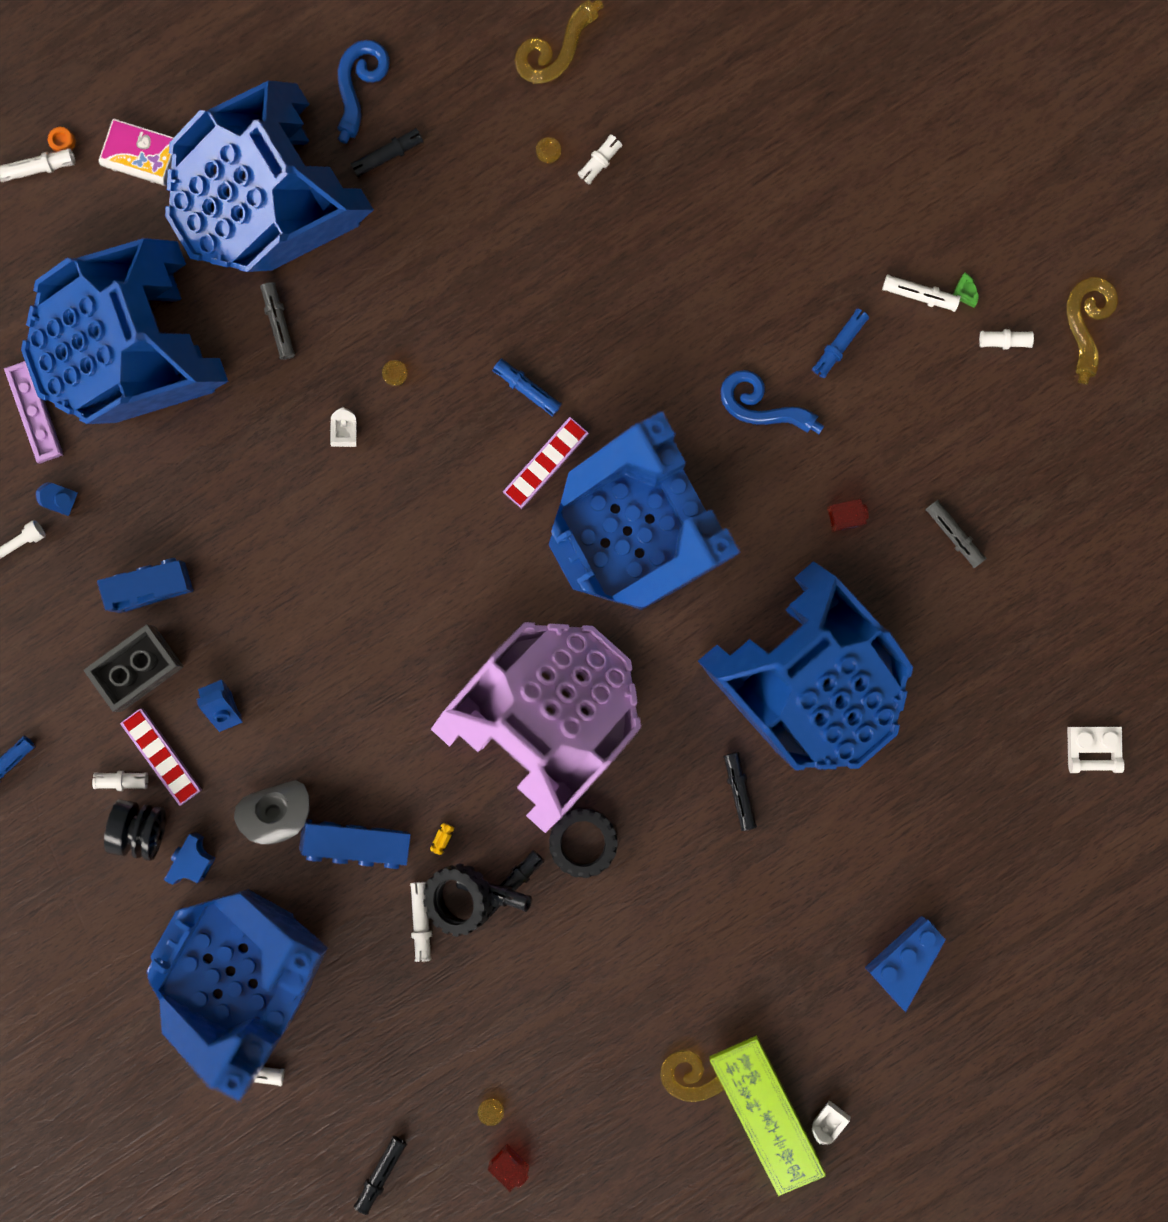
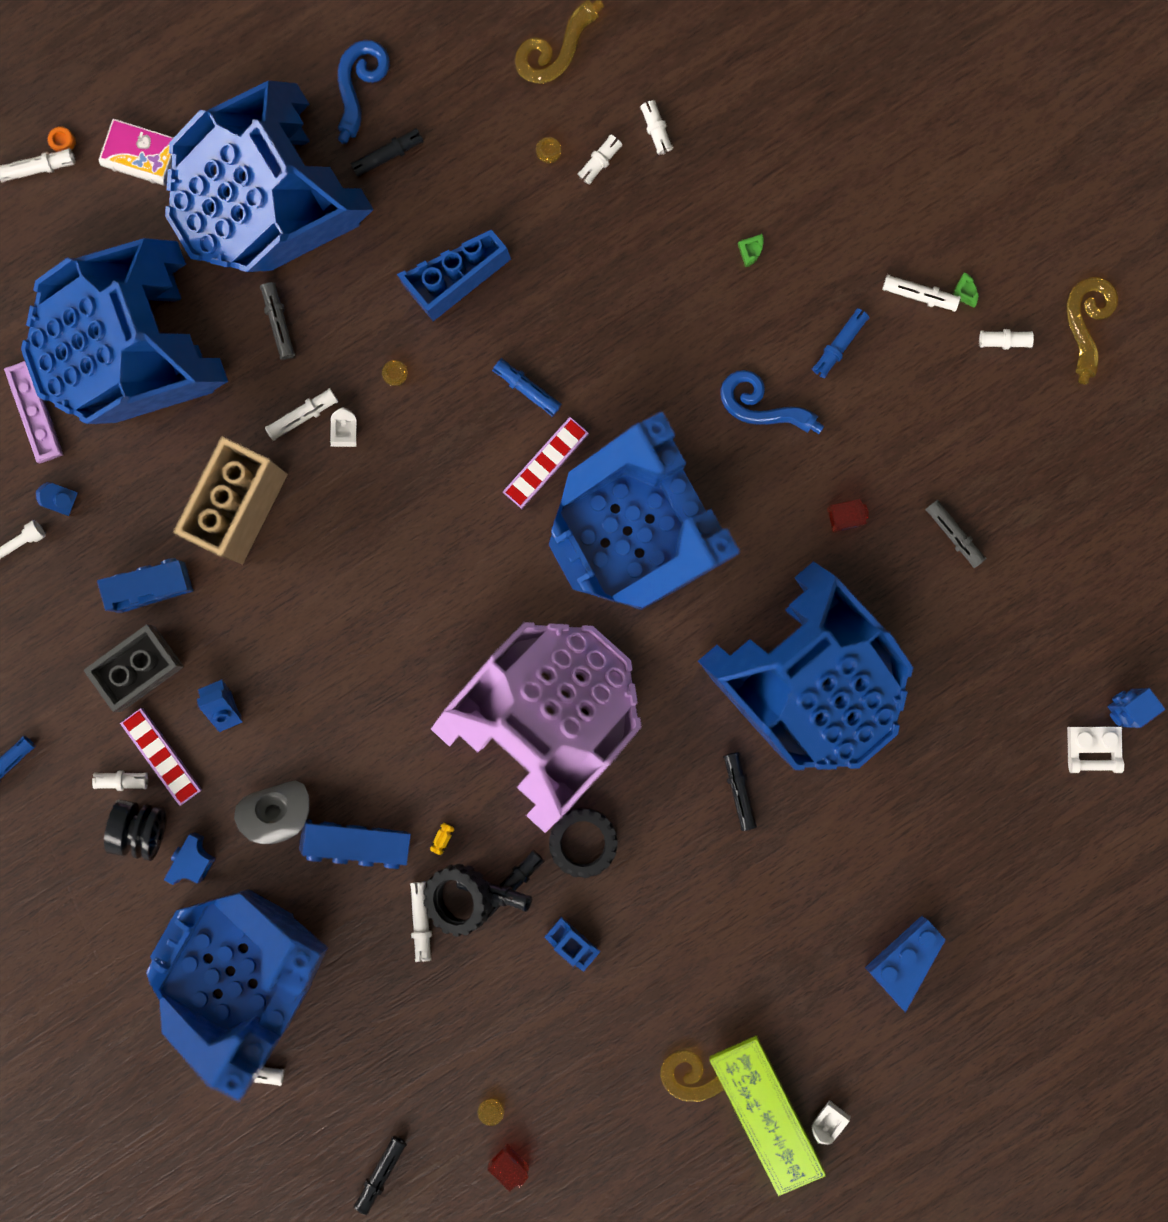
none -> tan brick [174,437,288,565]
none -> white pin [265,388,338,441]
none -> blue wedge [397,229,511,321]
none -> blue brick [544,917,600,972]
none -> white pin [640,100,673,154]
none -> bright green tile [738,234,764,267]
none -> blue brick [1107,688,1165,728]

